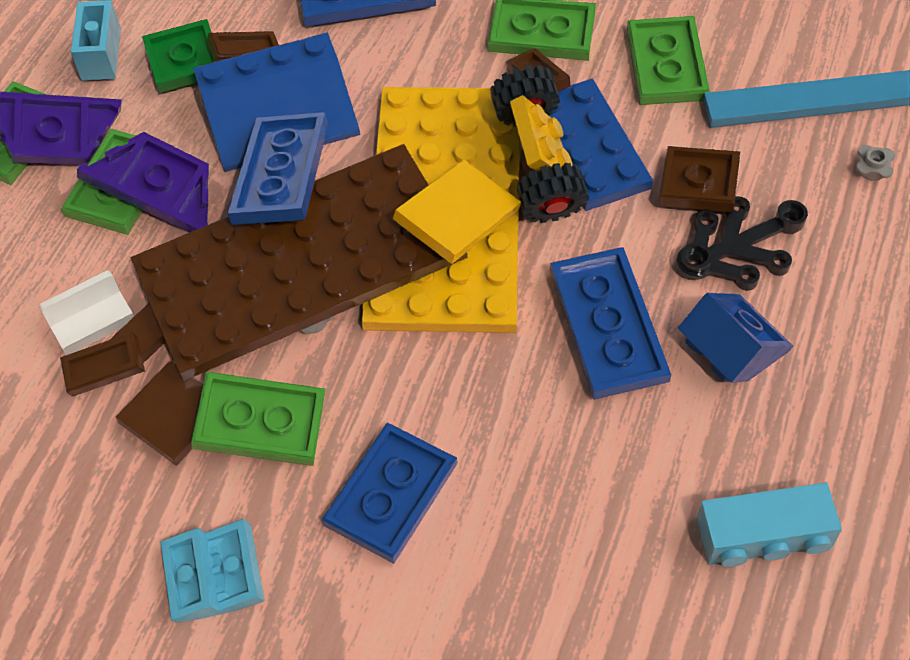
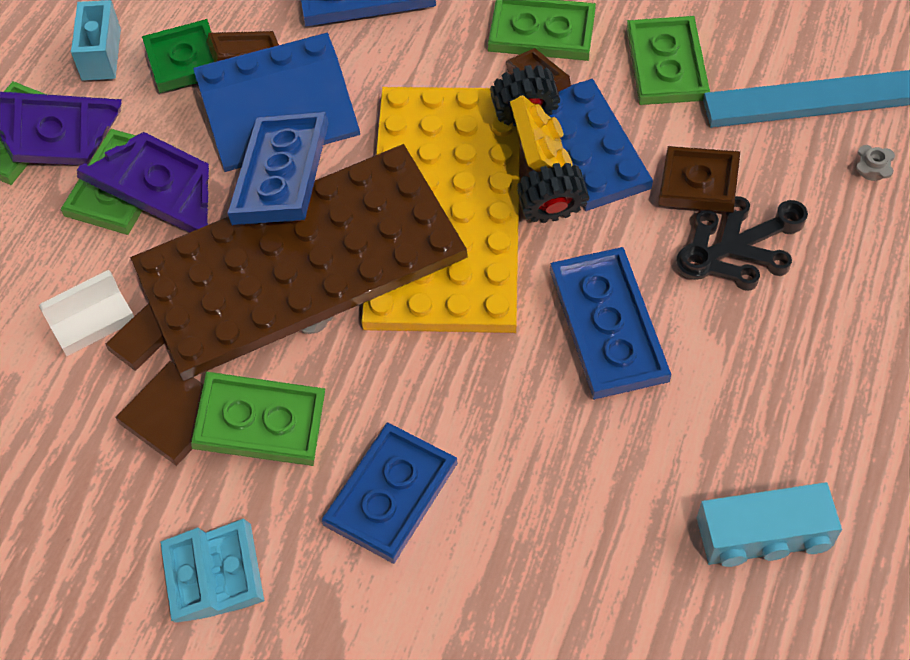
reddish brown tile [60,332,145,396] -> none
yellow tile [393,160,521,264] -> none
blue slope [678,293,793,383] -> none

